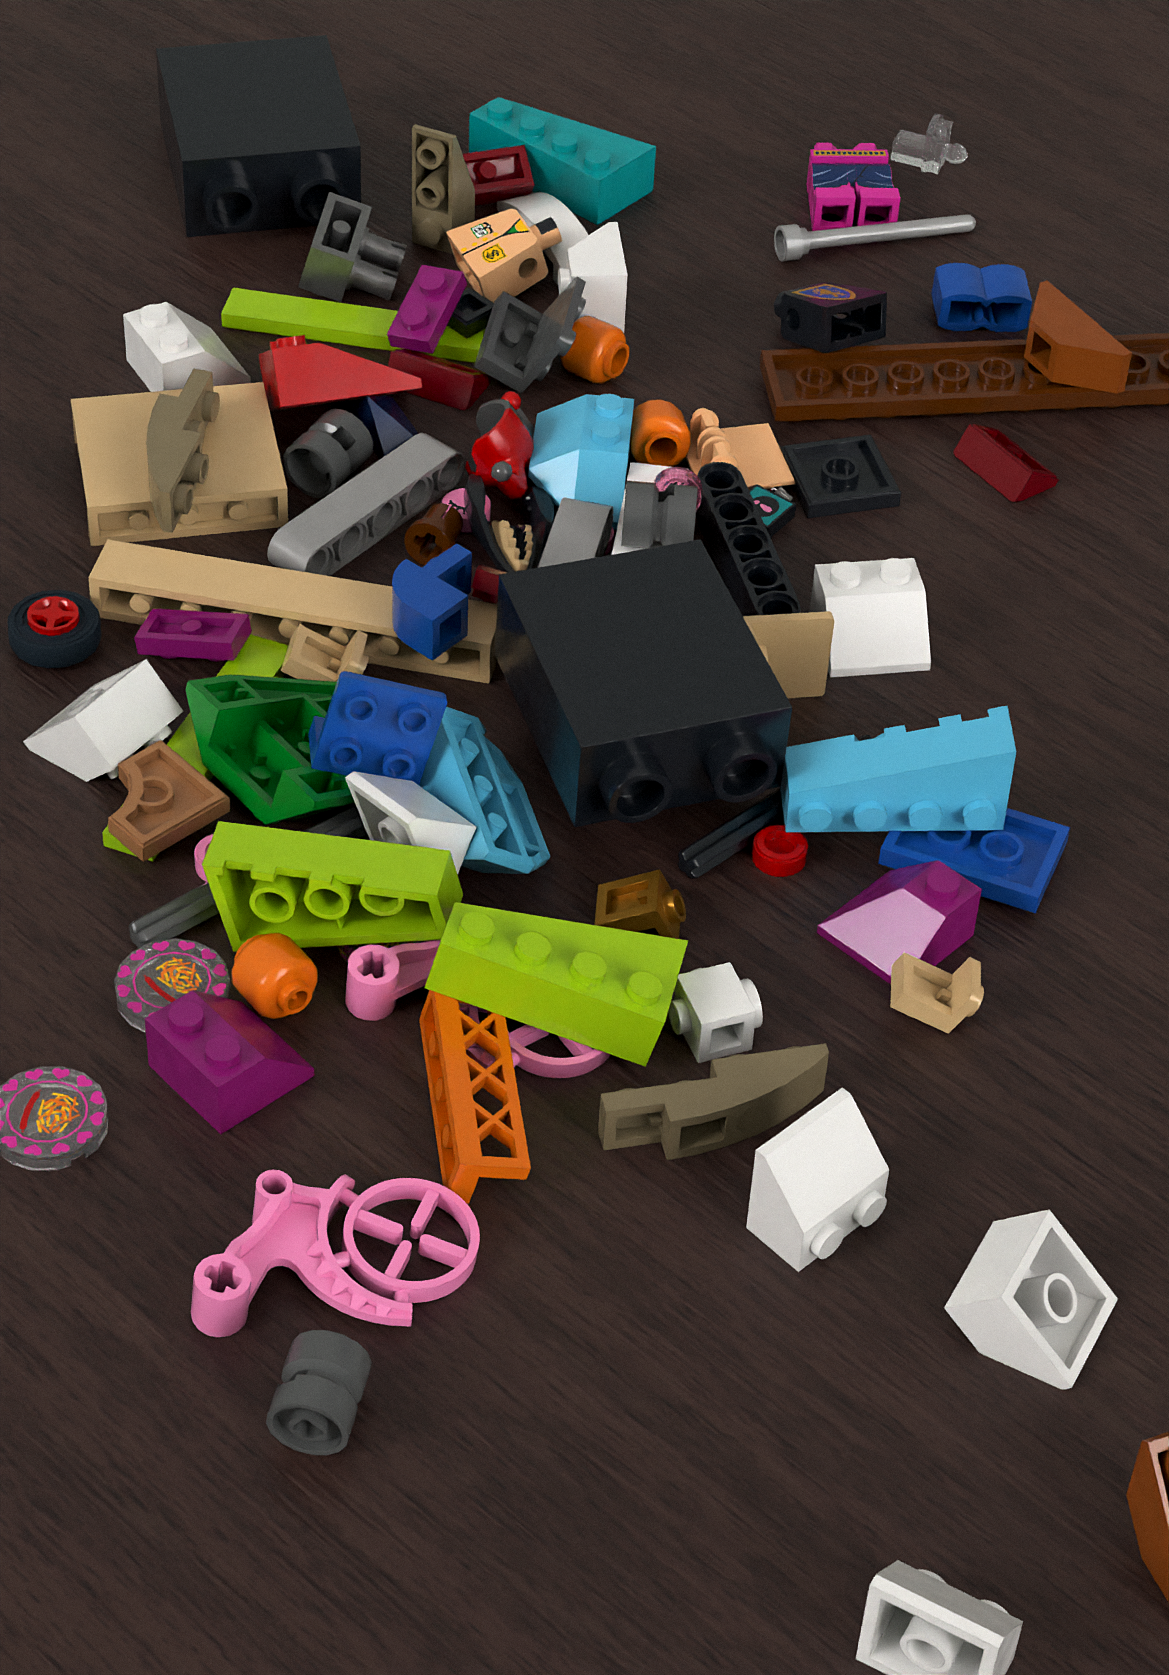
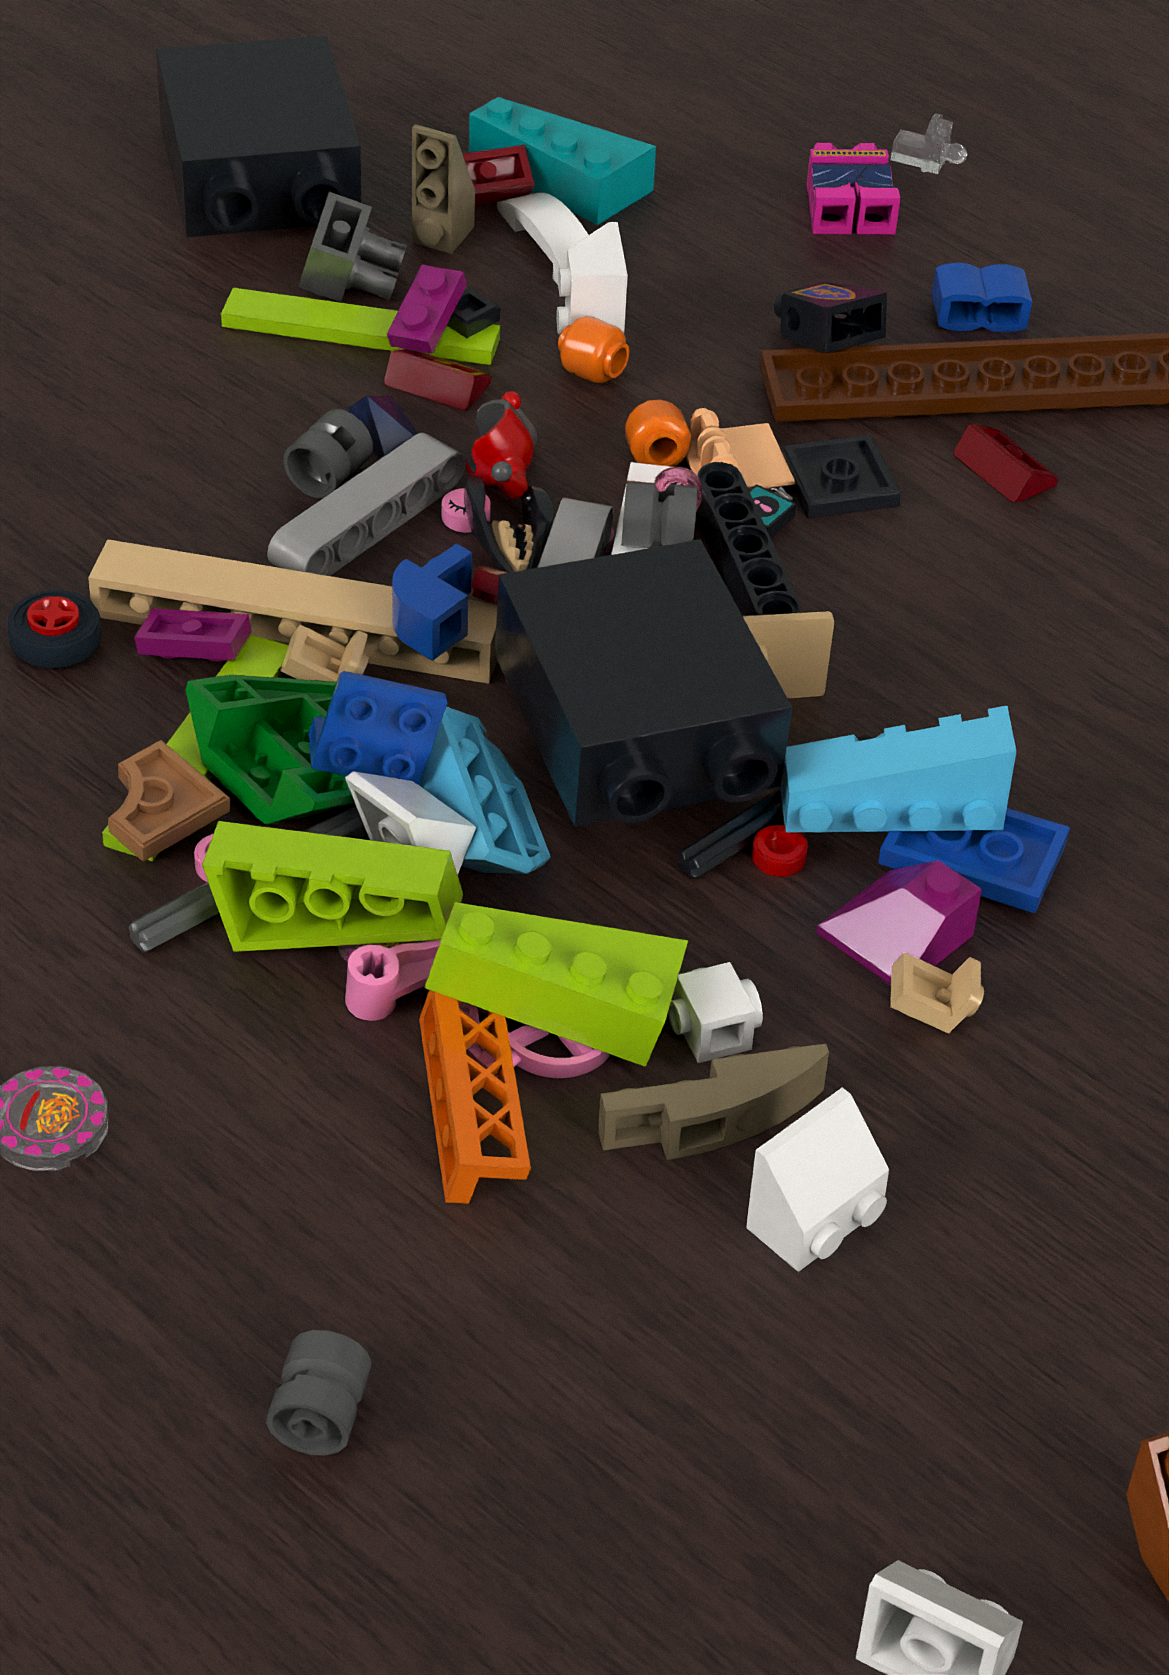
white slope [23,659,184,782] -> none
tan panel [71,382,288,546] -> none
clear tile [114,938,230,1033] -> none
white slope [123,302,251,392] -> none
magenta slope [144,990,314,1134] -> none
dark tan slope [146,369,220,533] -> none
bright pink piece [191,1169,480,1337] -> none
orange head [231,932,318,1019] -> none
red slope [259,335,422,411] -> none
reddish brown bush [404,503,463,566] -> none
light nougat torso [446,209,562,303] -> none
dark grey bracket [474,277,586,394] -> none
medium azure wedge [528,394,634,530] -> none
pearl gold bracket [594,869,686,939] -> none
light grey piece [774,214,976,261] -> none
white slope [810,558,931,678] -> none
white slope [944,1209,1118,1390] -> none
dark orange slope [1024,280,1132,394] -> none

